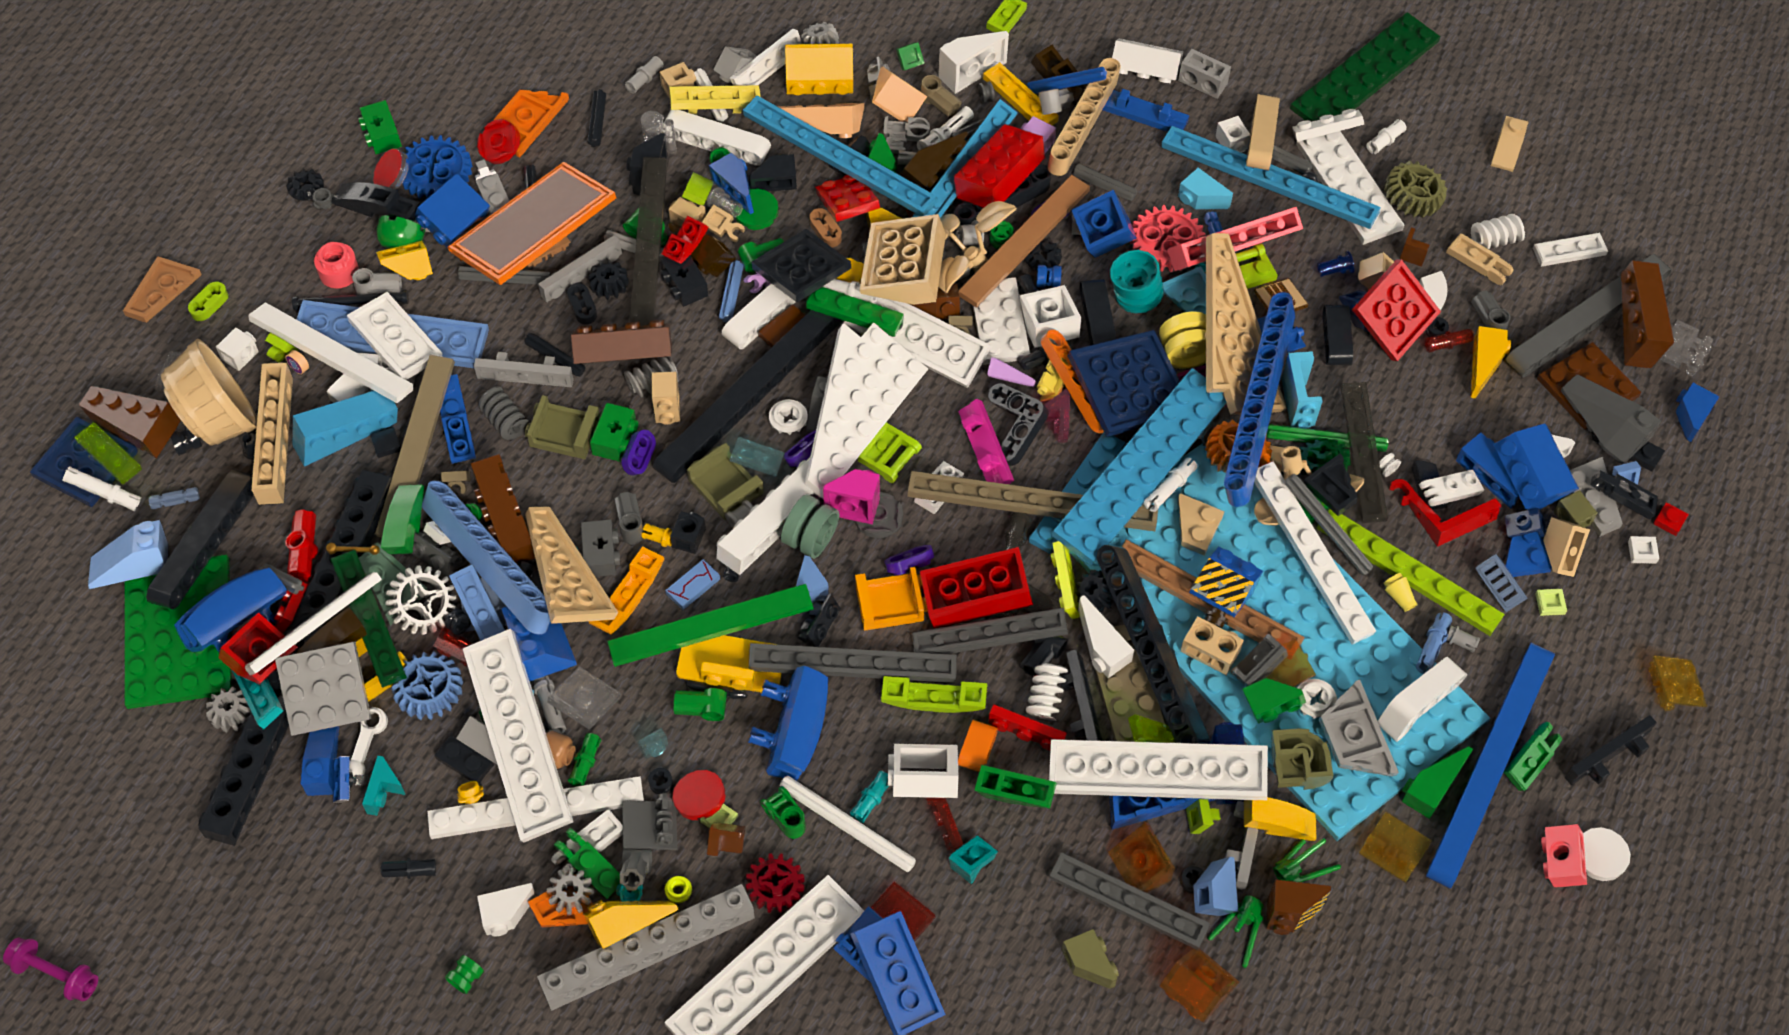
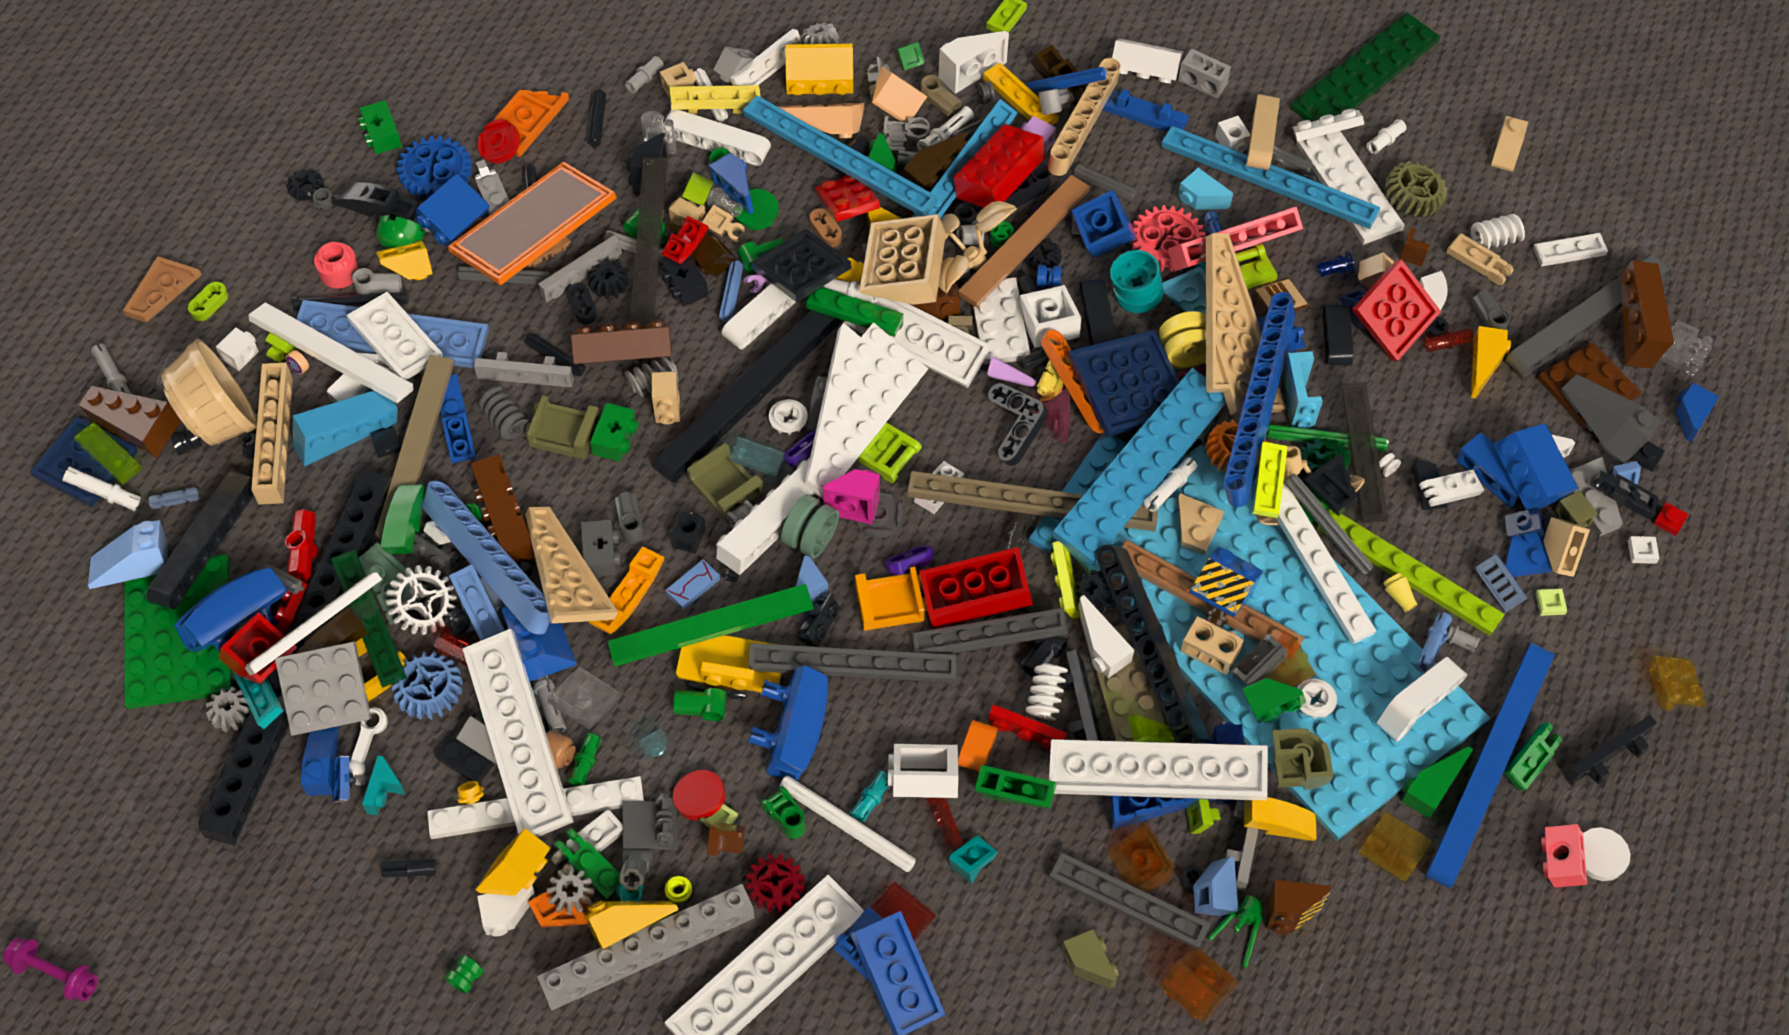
pearl gold hinge [326,543,380,555] -> none
red tile [373,148,408,189] -> none
dark tan tile [441,471,470,494] -> none
dark purple plate [622,430,656,476] -> none
yellow pin [642,523,672,547] -> none
black bush [648,768,673,794] -> none
black slope [750,154,797,191] -> none
reddish brown tile [758,305,805,347] -> none
lime slope [881,676,987,713] -> none
dark pink hinge [958,399,1015,484] -> none
green plant [1273,838,1341,882] -> none
light grey wing [1319,680,1399,777] -> none
red hinge [1389,479,1501,547] -> none
none -> light grey pin [91,344,132,394]
none -> yellow slope [476,828,550,896]
none -> neon yellow plate [1252,442,1288,518]

